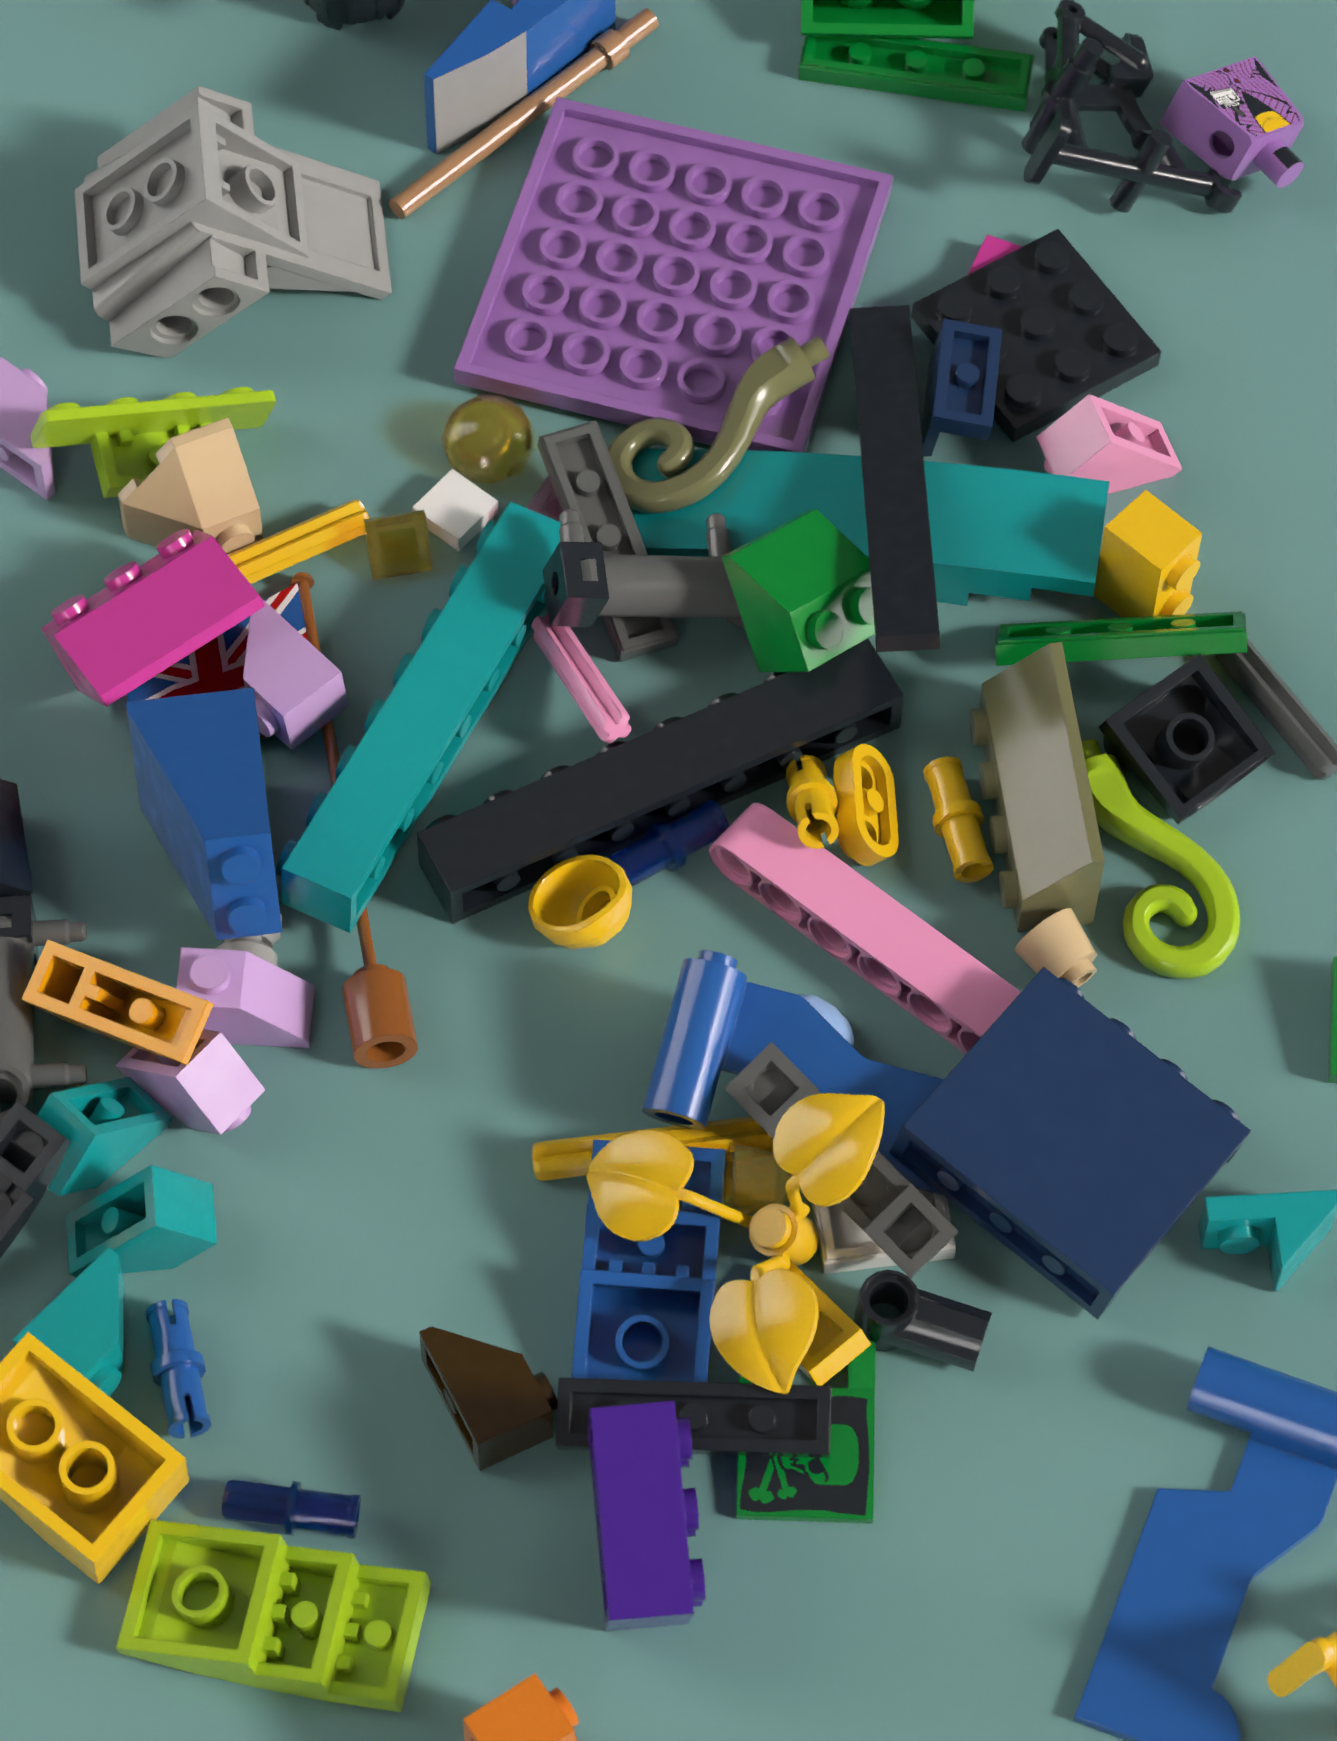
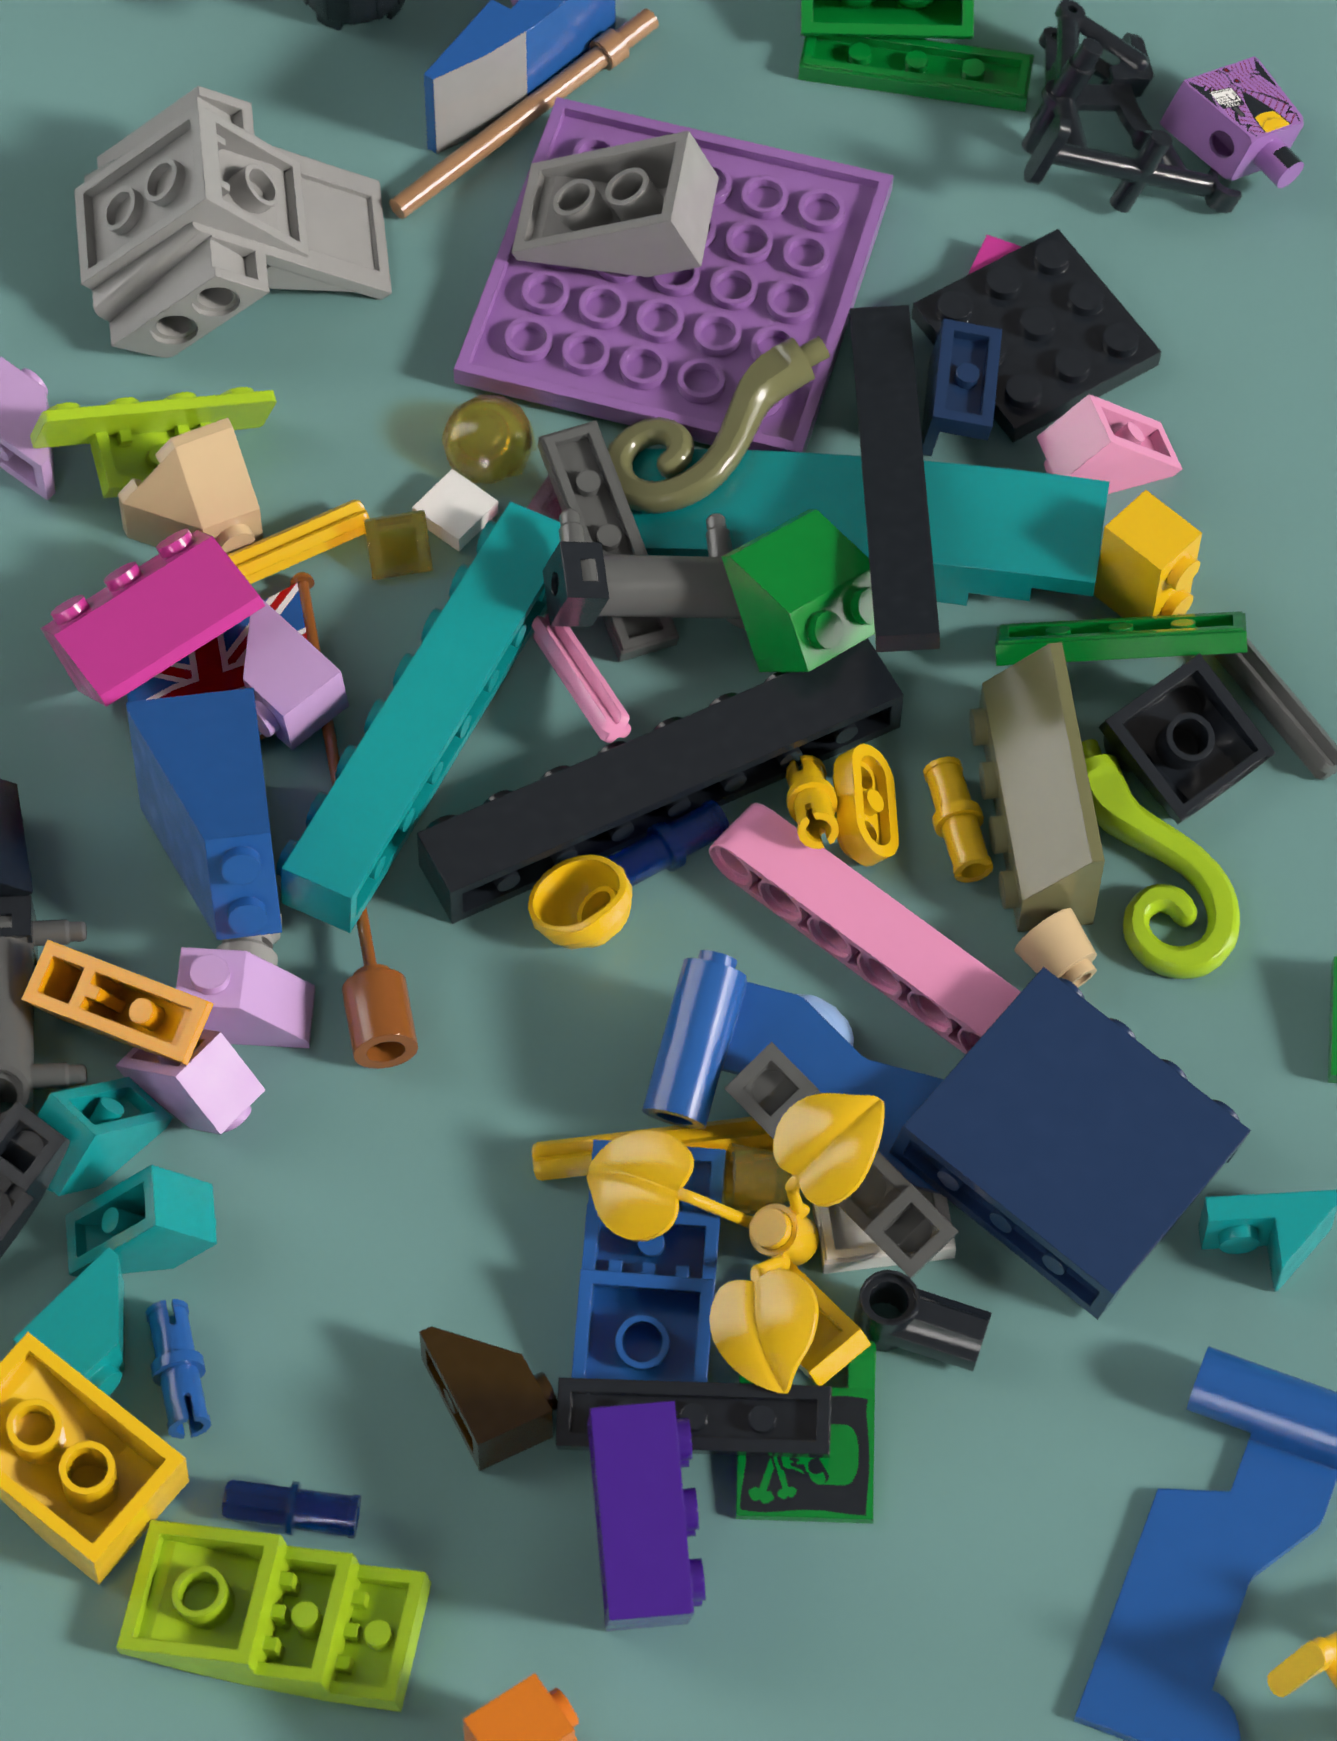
none -> light grey slope [511,130,719,277]

